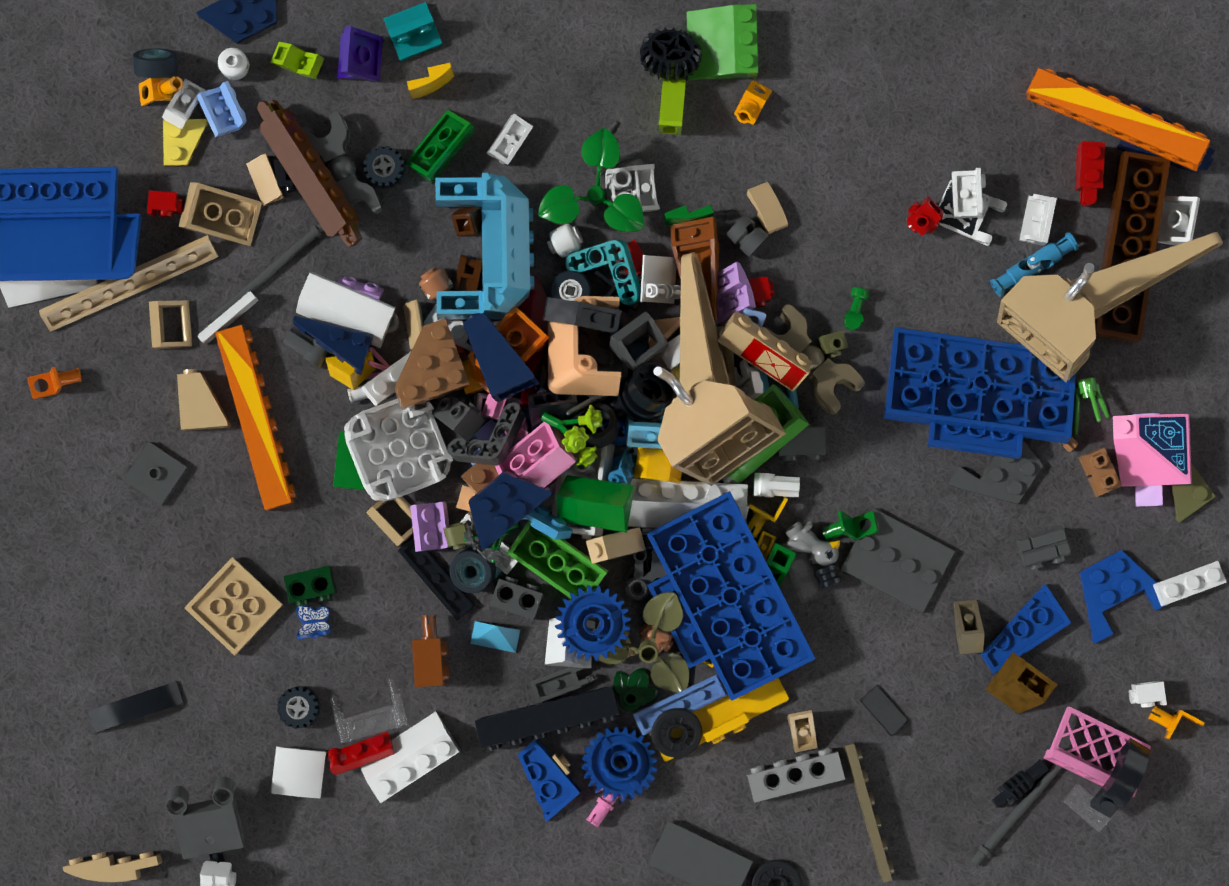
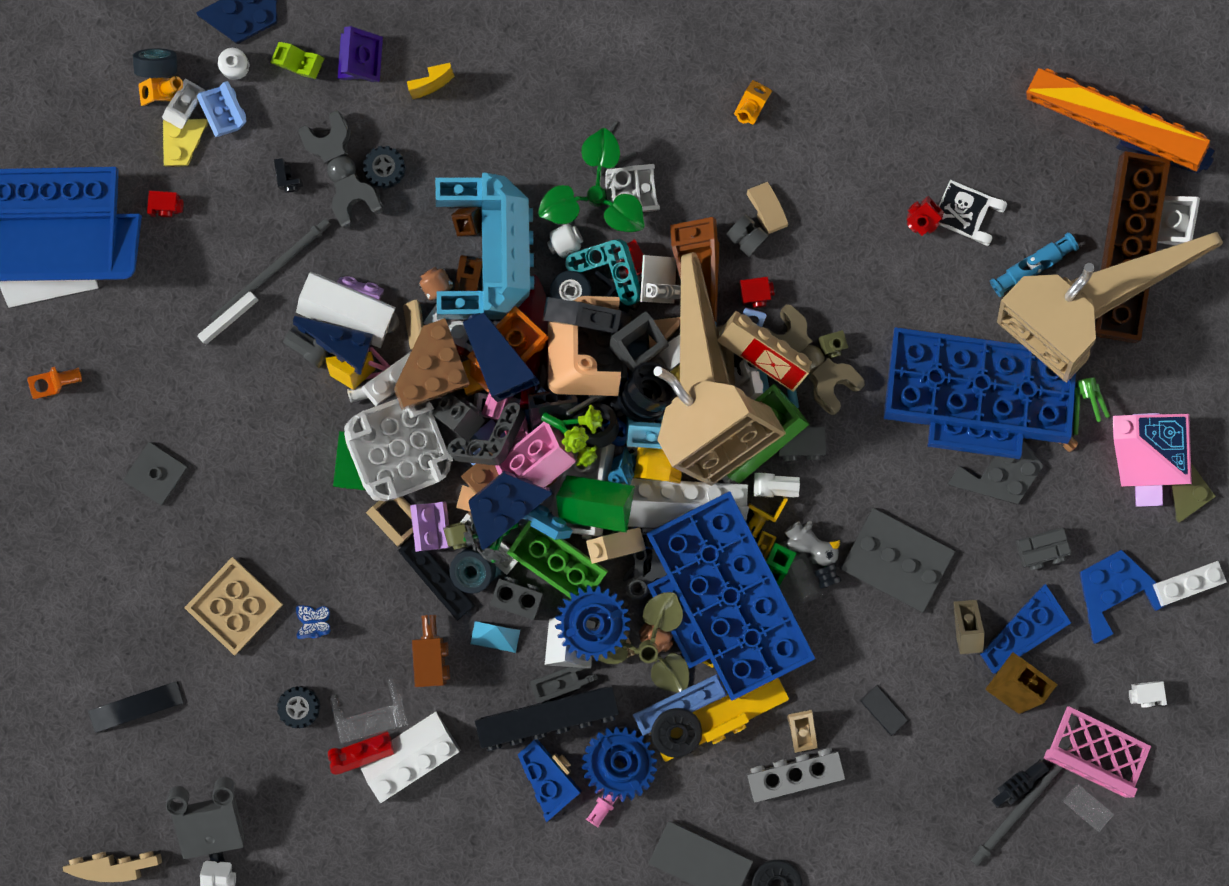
tan plate [39,235,218,332] -> none
tan tile [149,300,192,350] -> none
tan slope [177,369,231,431] -> none
tan slope [178,182,262,246] -> none
orange brick [215,325,297,511] -> none
tan slope [246,153,284,206] -> none
reddish brown hinge [257,100,362,247] -> none
white slope [271,746,326,798] -> none
dark green brick [283,566,337,607] -> none
teal bracket [383,2,443,62] -> none
green slope [405,109,475,184] -> none
white hinge [486,114,533,165] -> none
dark green plate [613,668,658,712] -> none
black gear [640,27,702,82] -> none
lime slope [658,77,686,135] -> none
green slope [664,205,714,226] -> none
bright green slope [687,4,758,80] -> none
lavender slope [717,262,756,325] -> none
green bracket [822,510,878,541] -> none
green leg [843,287,870,331] -> none
dark tan plate [843,742,895,883] -> none
white bracket [952,168,987,219] -> none
white hinge [1019,194,1057,246] -> none
red brick [1075,141,1105,207] -> none
medium nougat hips [1078,448,1122,497] -> none
black arch [1090,738,1150,818] -> none
light orange bracket [1148,706,1205,739] -> none

